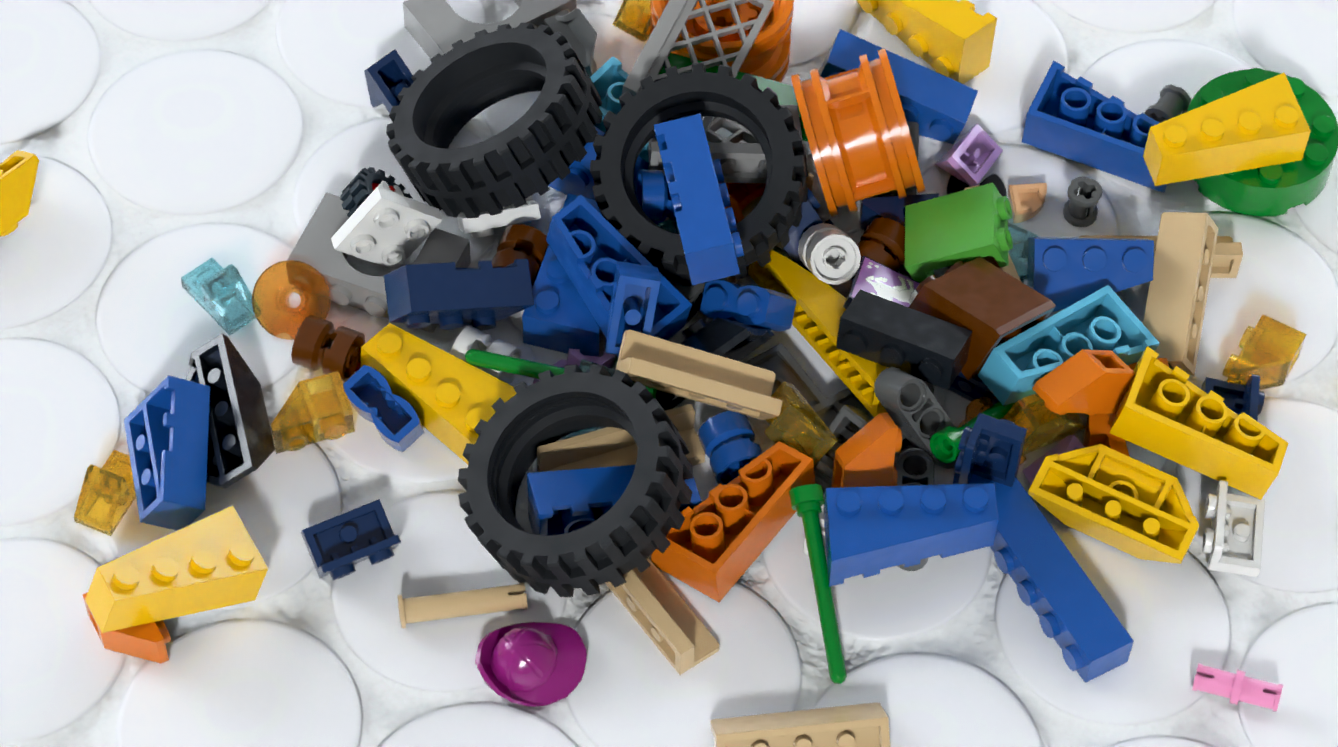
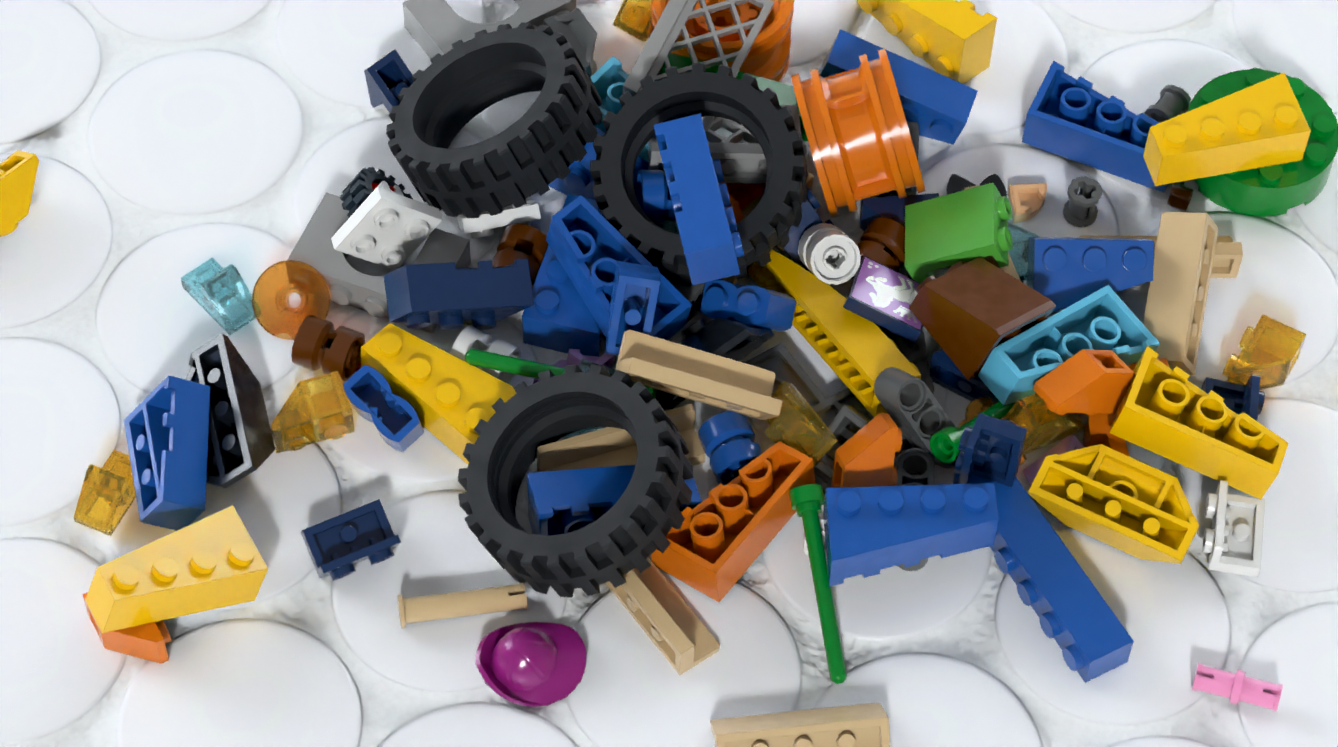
black brick [836,290,973,390] -> none
lavender slope [935,124,1003,187] -> none
none -> reddish brown hand [1167,181,1194,211]

